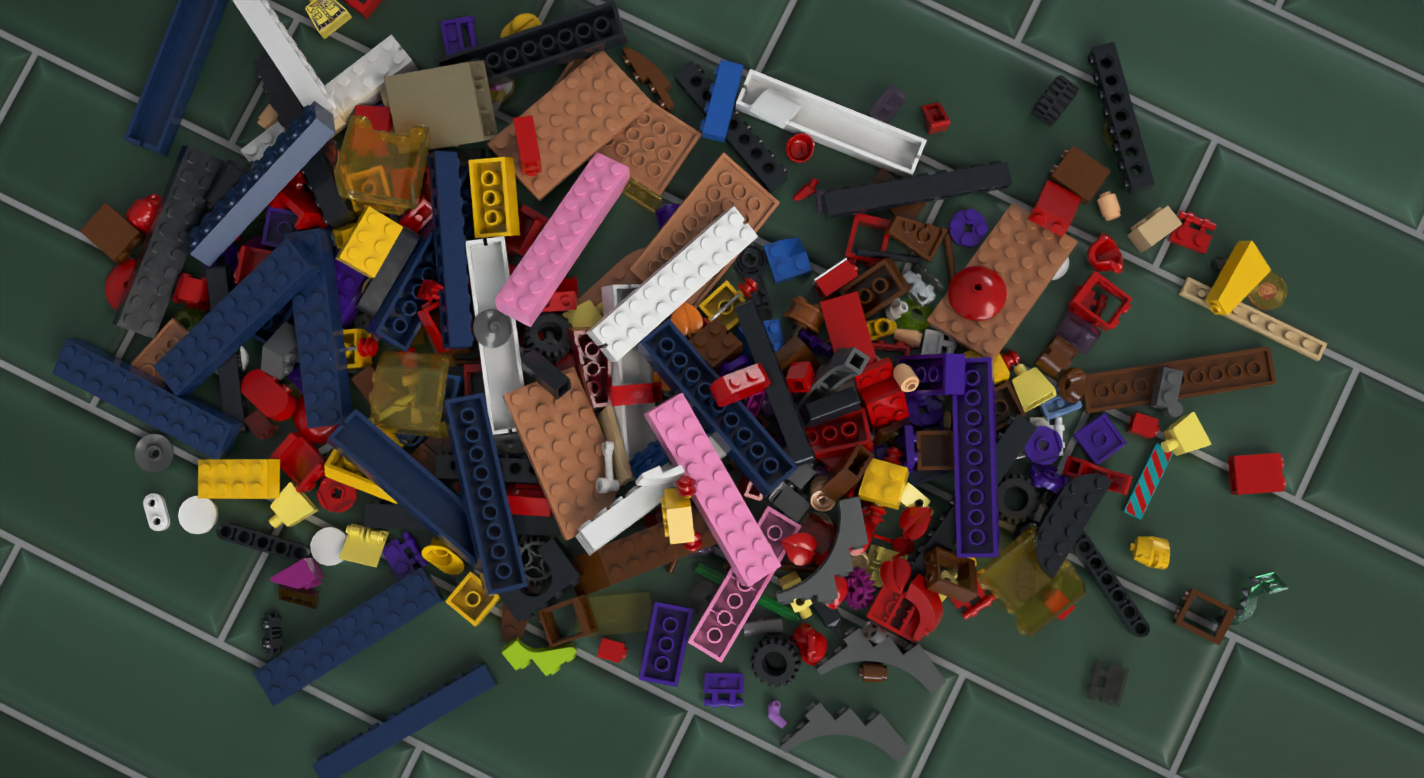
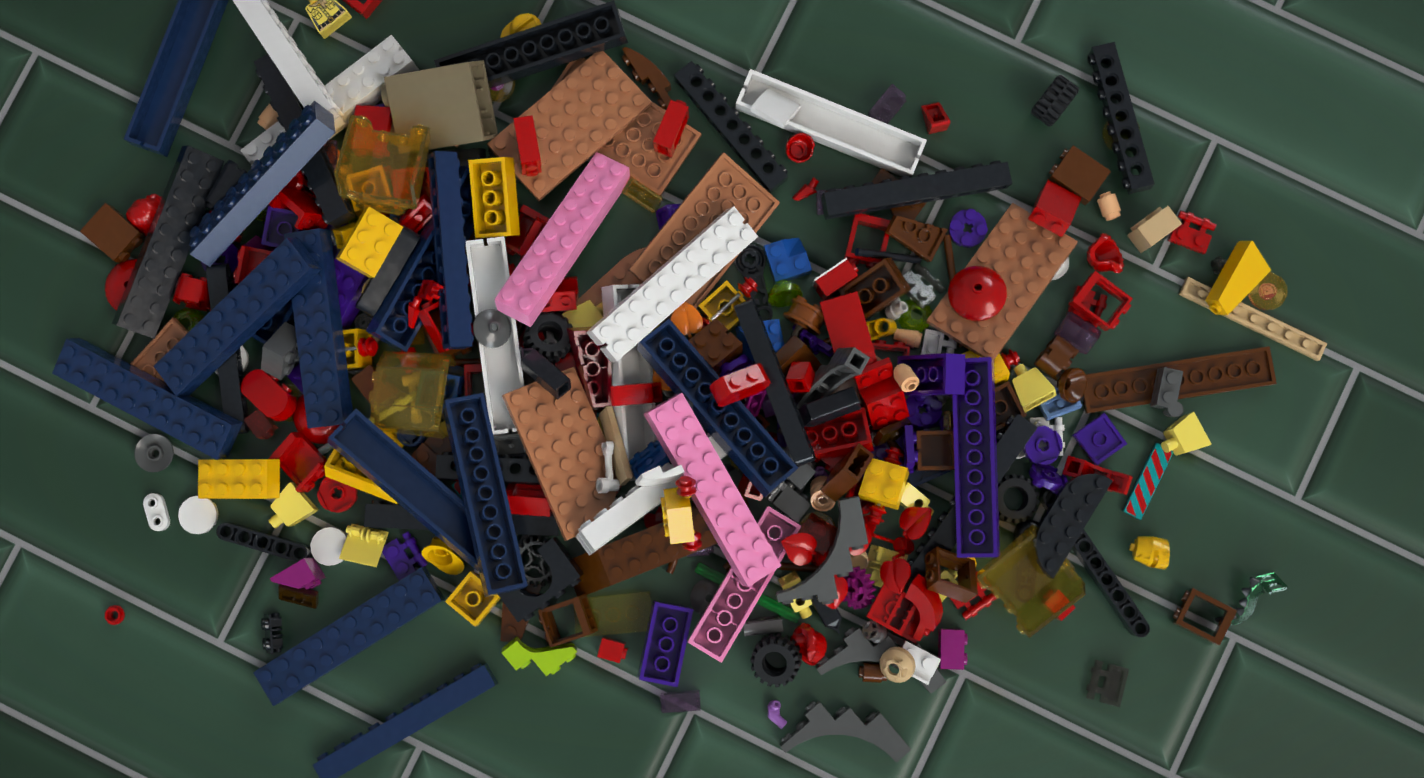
dark purple plate [440,16,478,56] -> none
blue brick [700,60,743,143] -> none
dark purple plate [704,672,744,708] -> none
red brick [1126,412,1160,439] -> none
red panel [1228,453,1286,495] -> none
none -> red plate [105,605,125,625]
none -> red bar [408,296,422,329]
none -> red window [653,100,689,158]
none -> clear purple hinge [660,690,701,713]
none -> clear neon green piece [768,280,803,307]
none -> tan piece [879,647,916,683]
none -> white plate [892,640,941,685]
none -> magenta brick [938,628,968,670]

